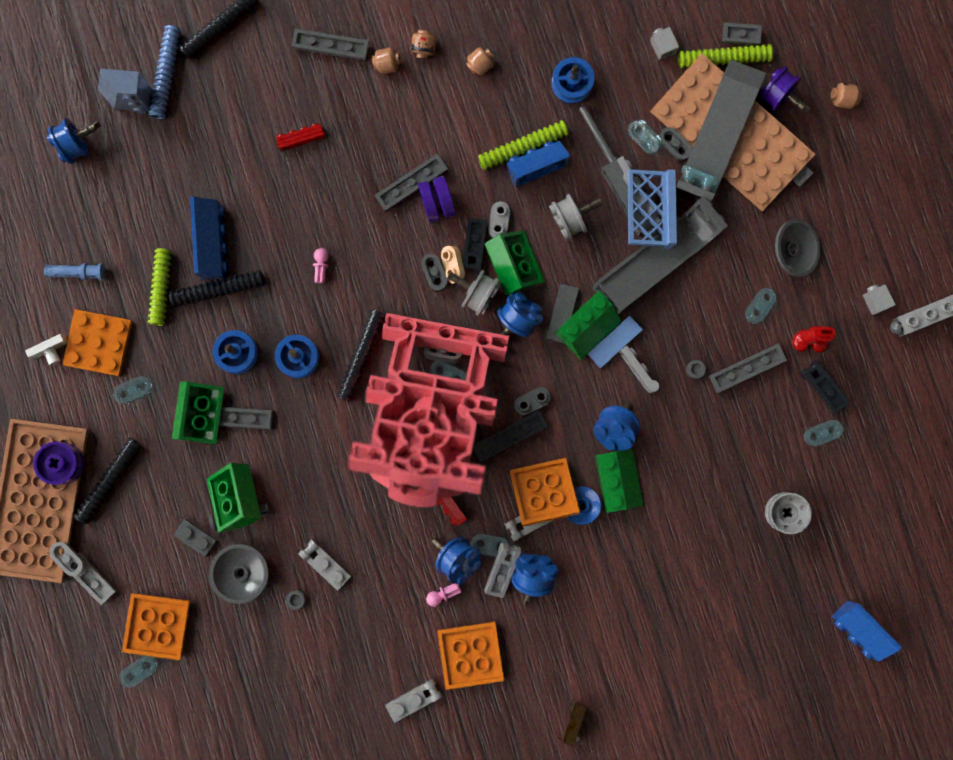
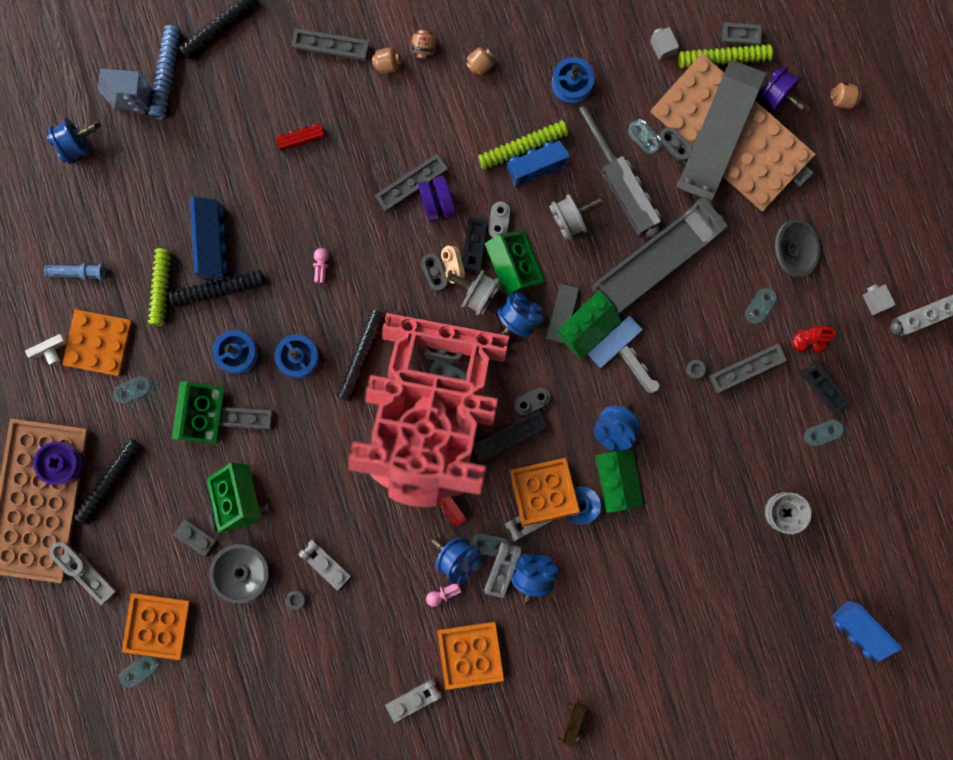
medium blue fence [628,169,677,249] -> none
clear light blue plate [681,165,719,188] -> none

